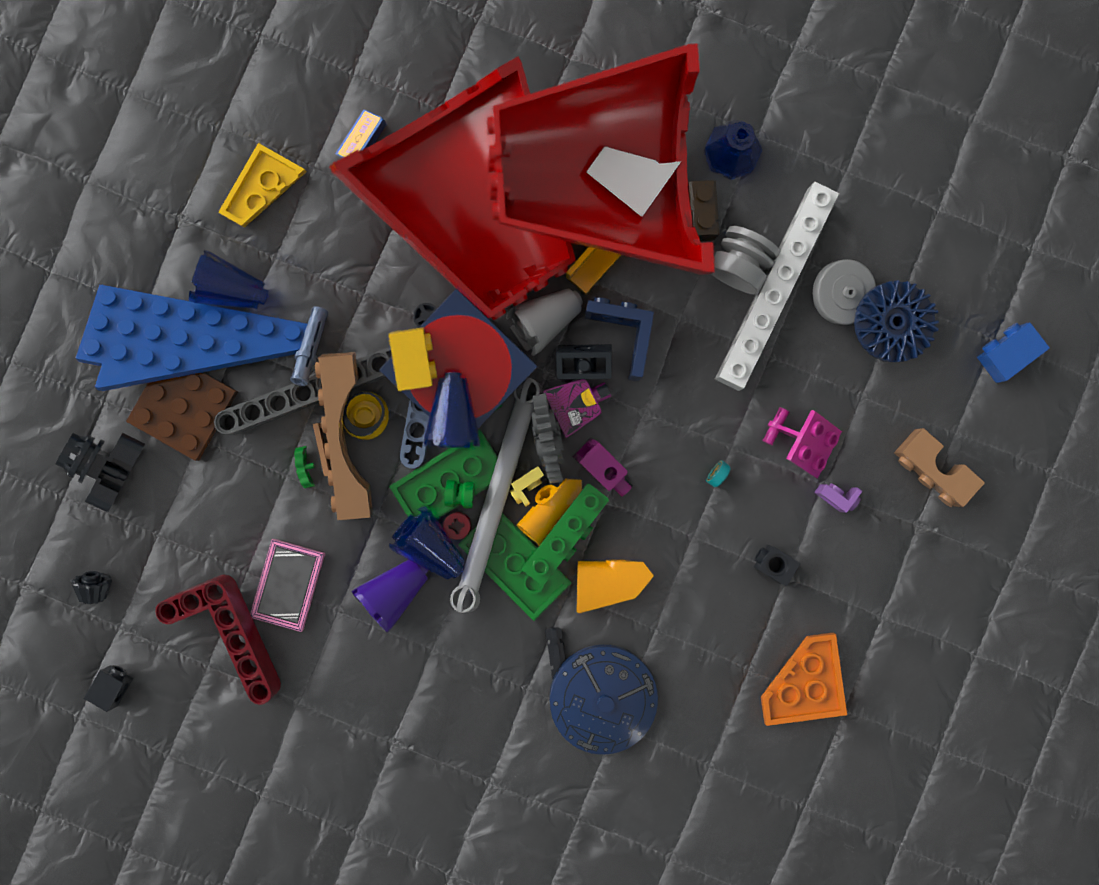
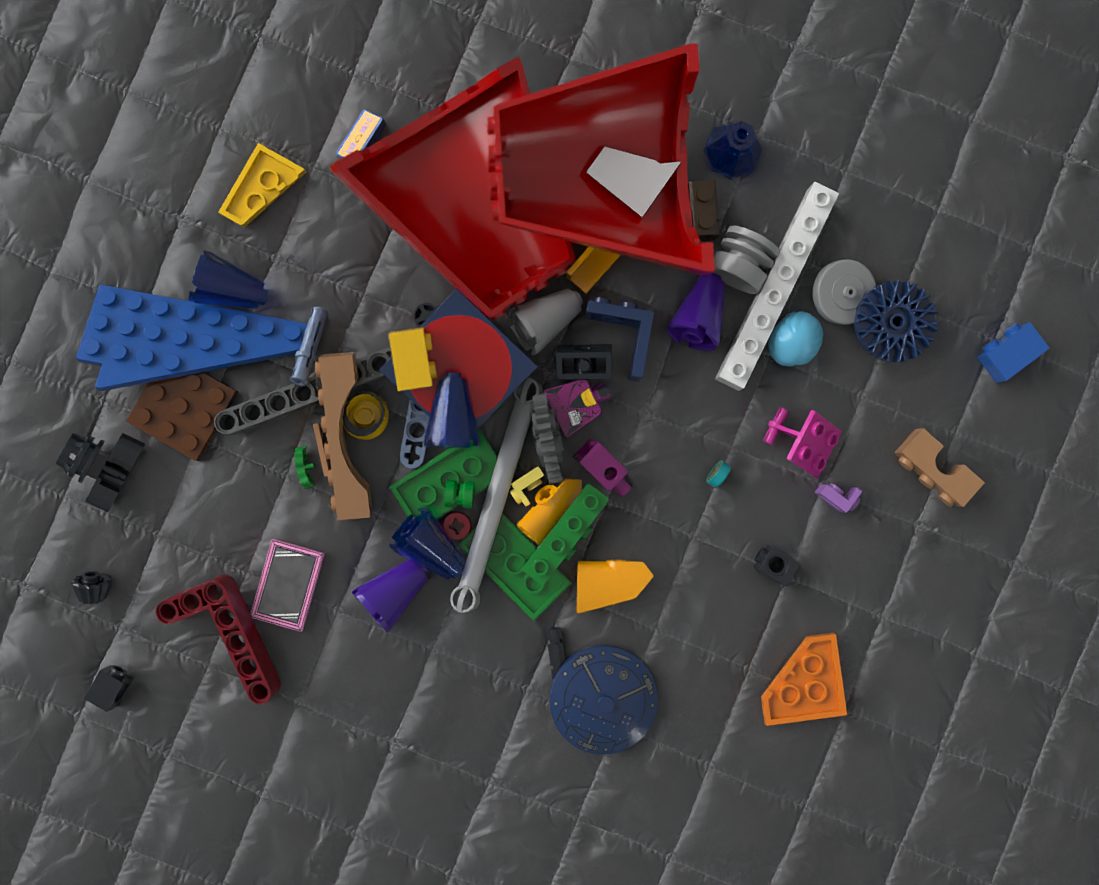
none -> dark purple cone [667,273,725,351]
none -> medium azure piece [768,311,824,366]

